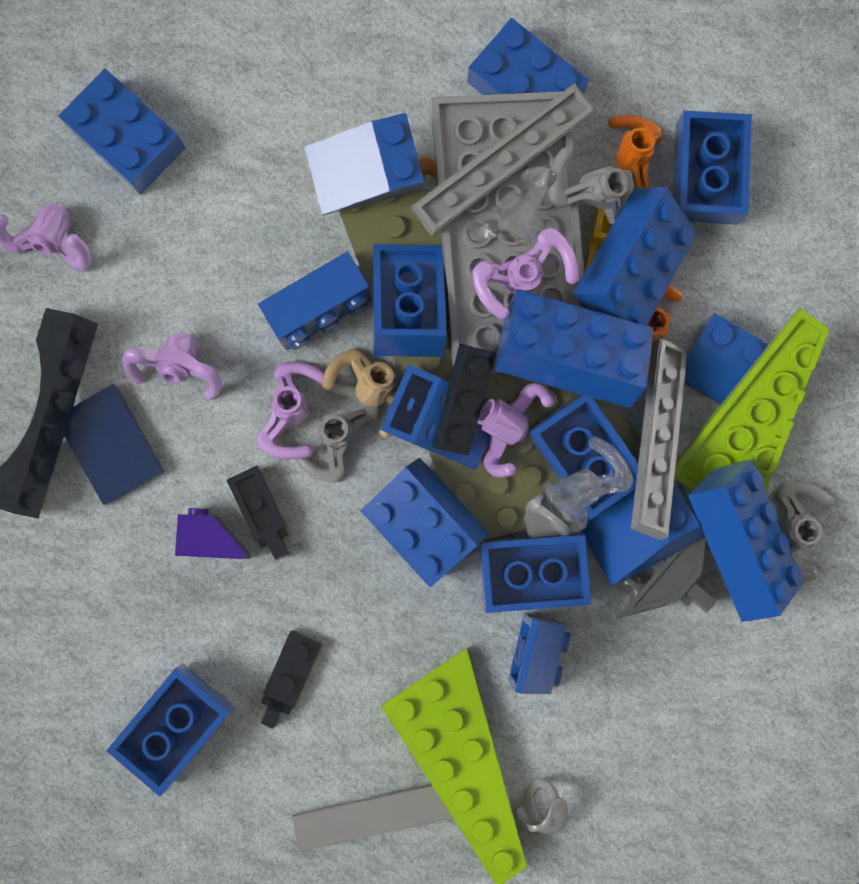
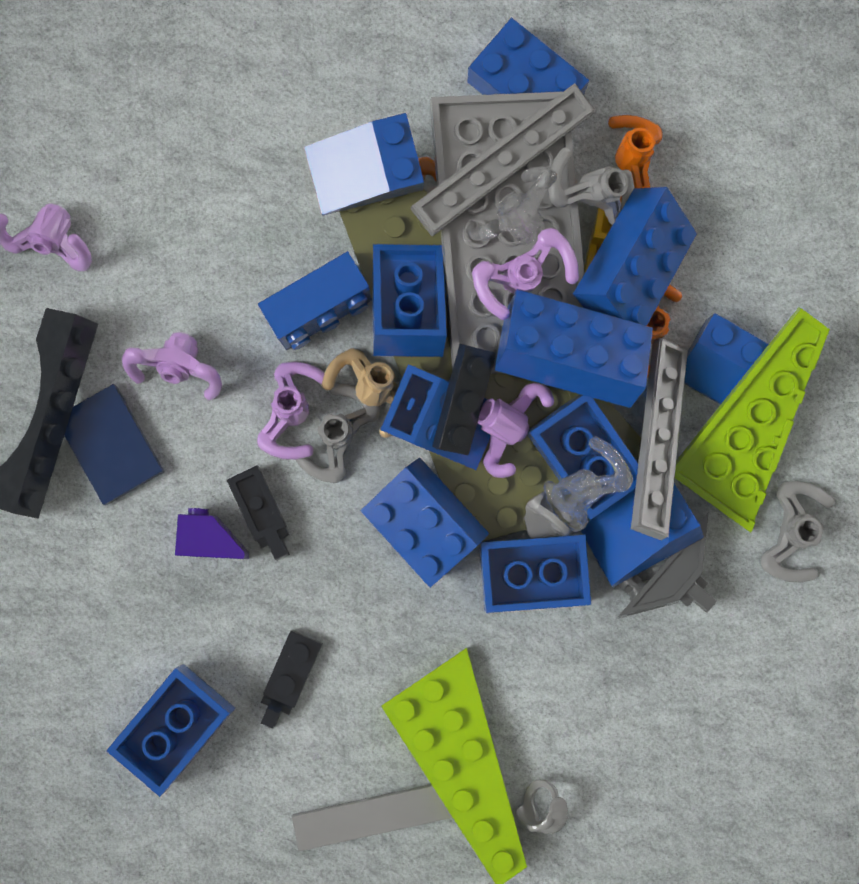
blue brick [58,68,186,195] -> none
blue slope [508,614,571,694] -> none
blue brick [673,110,752,225] -> none
blue brick [688,459,803,622] -> none

